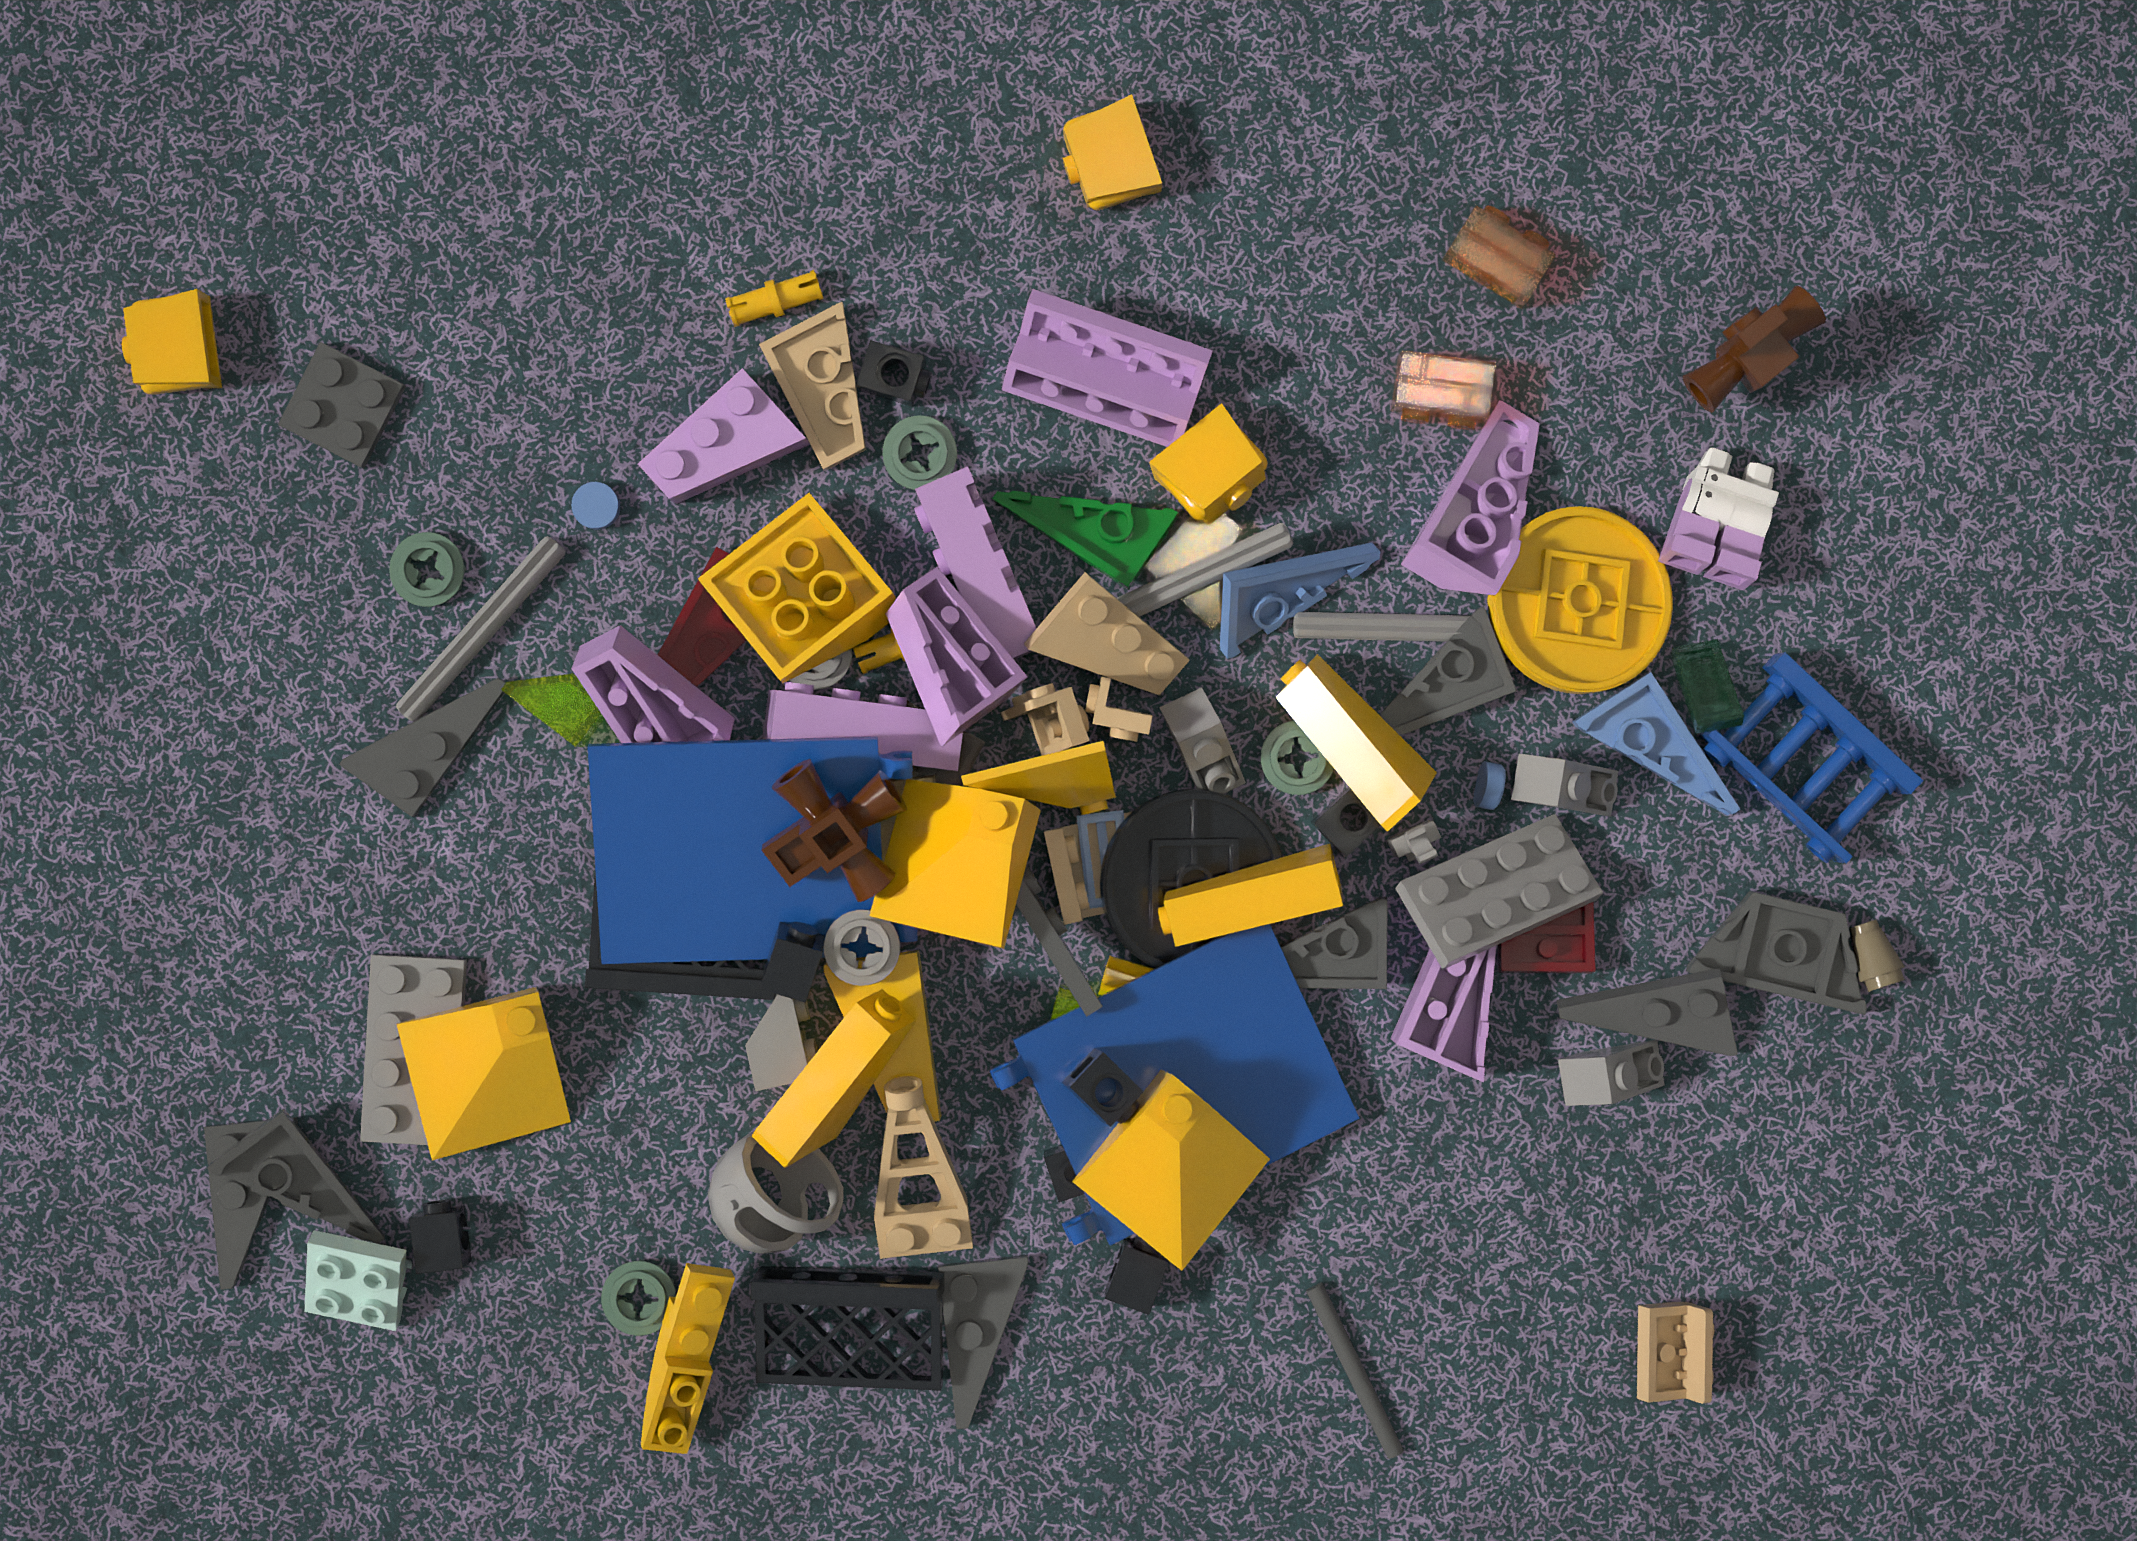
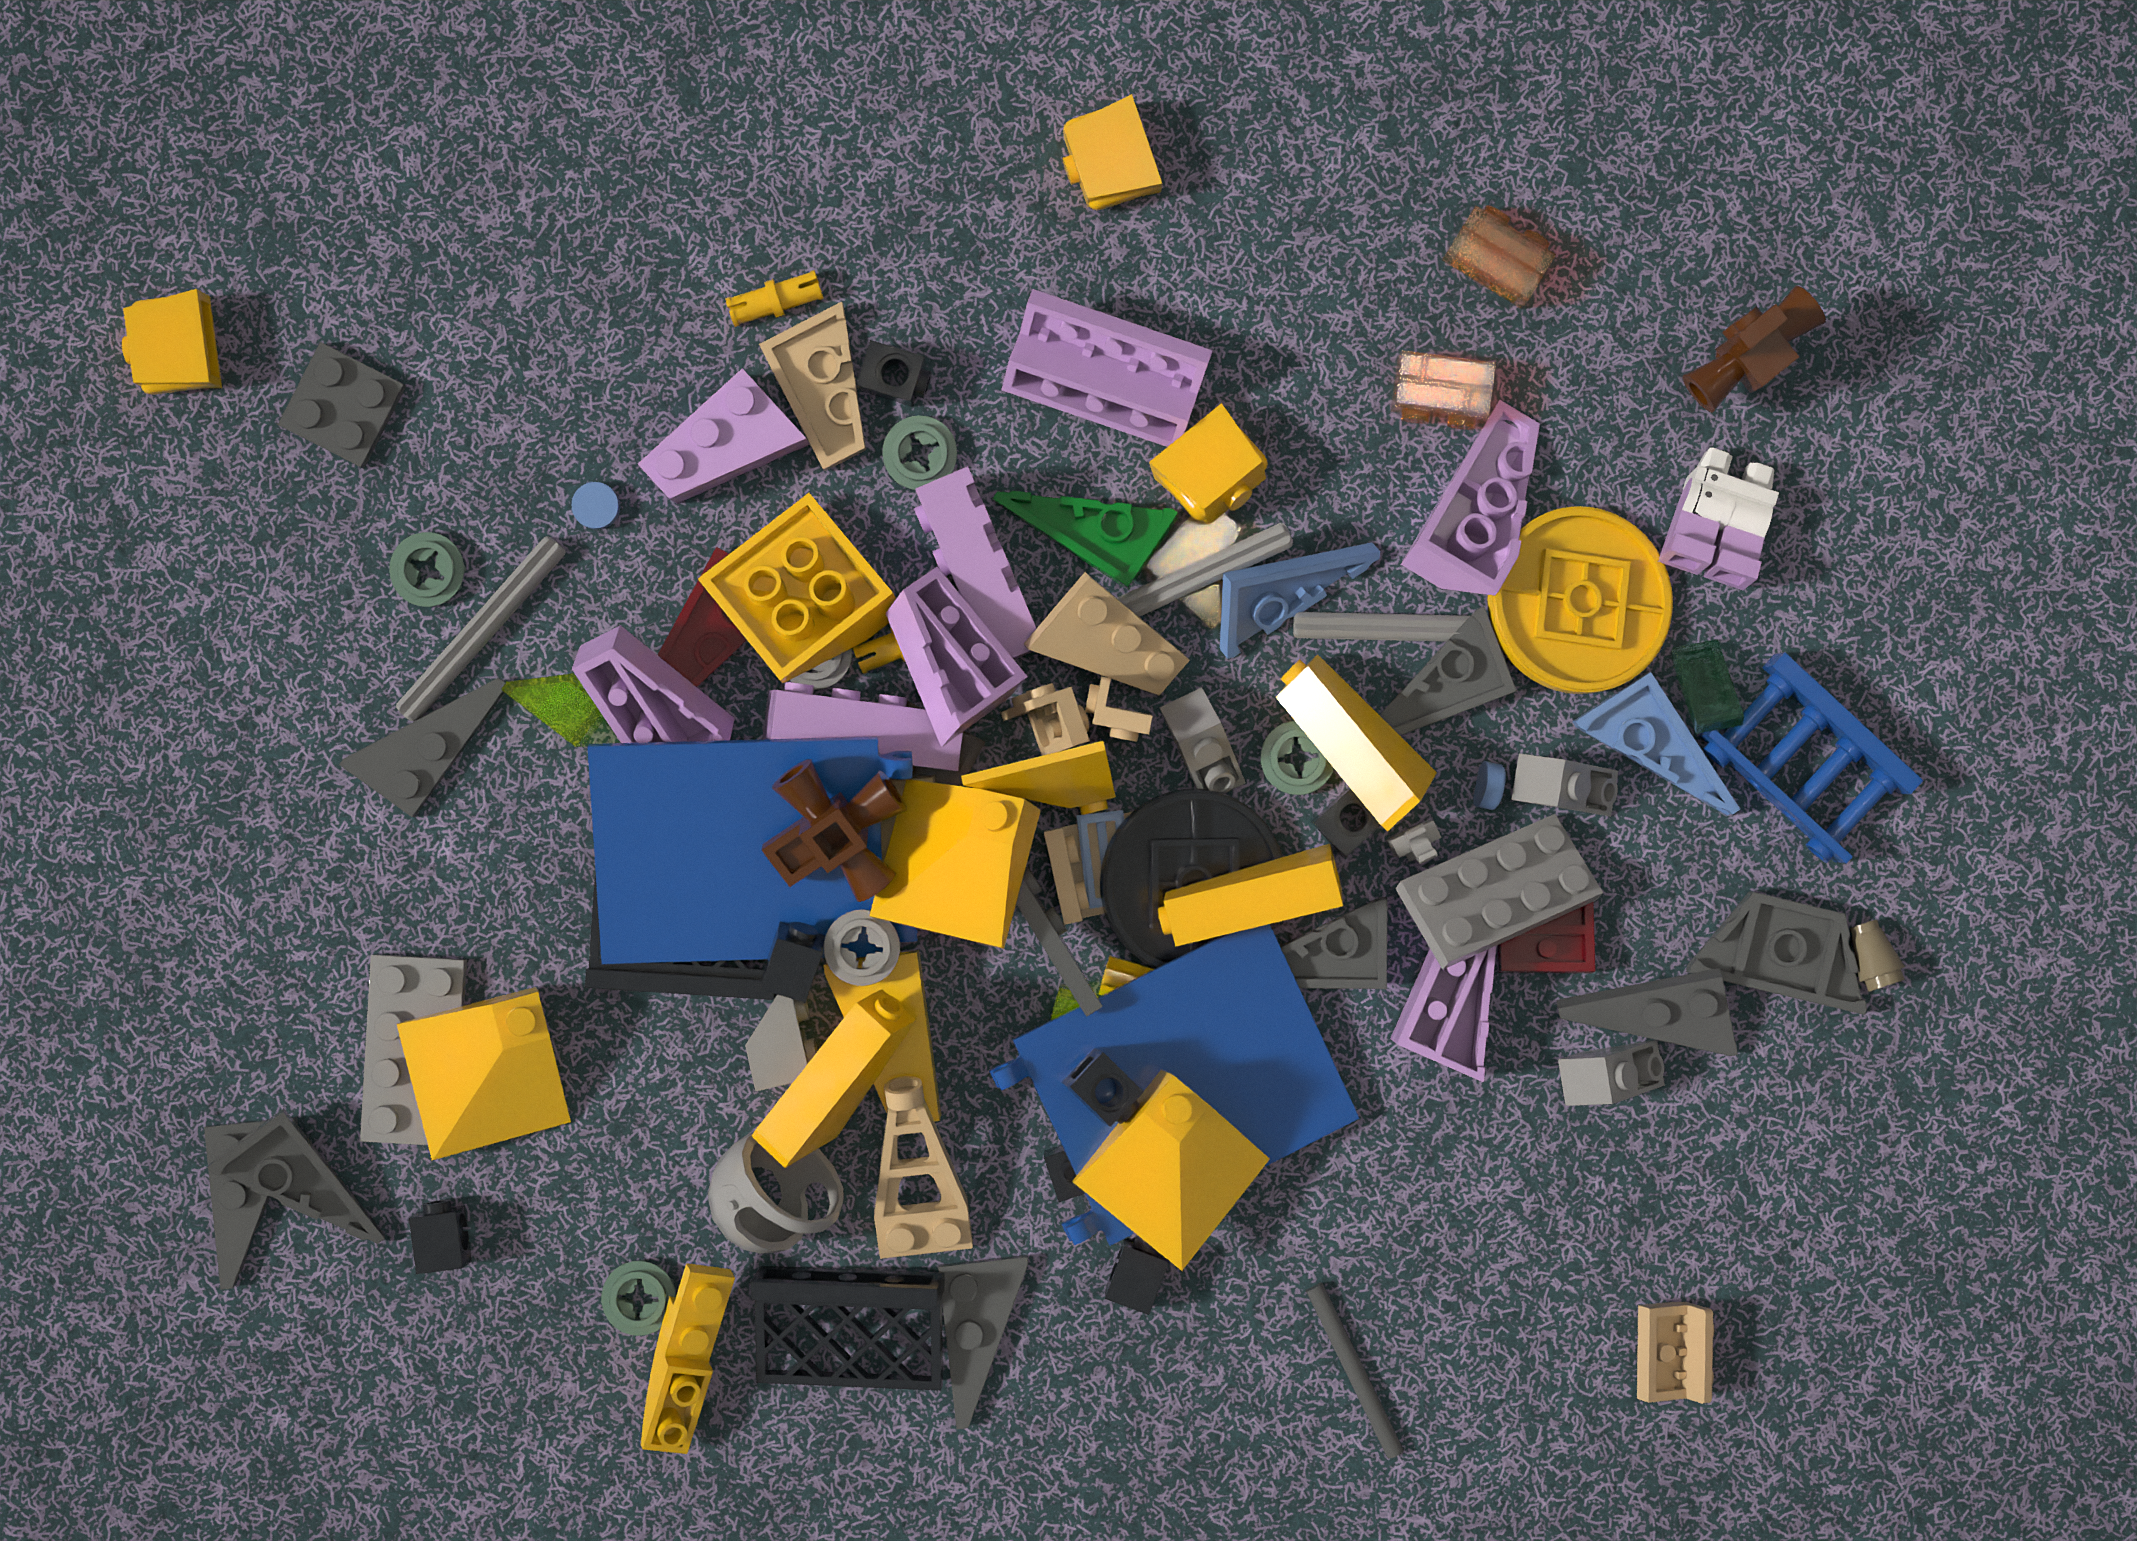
light aqua plate [304,1230,412,1331] -> none

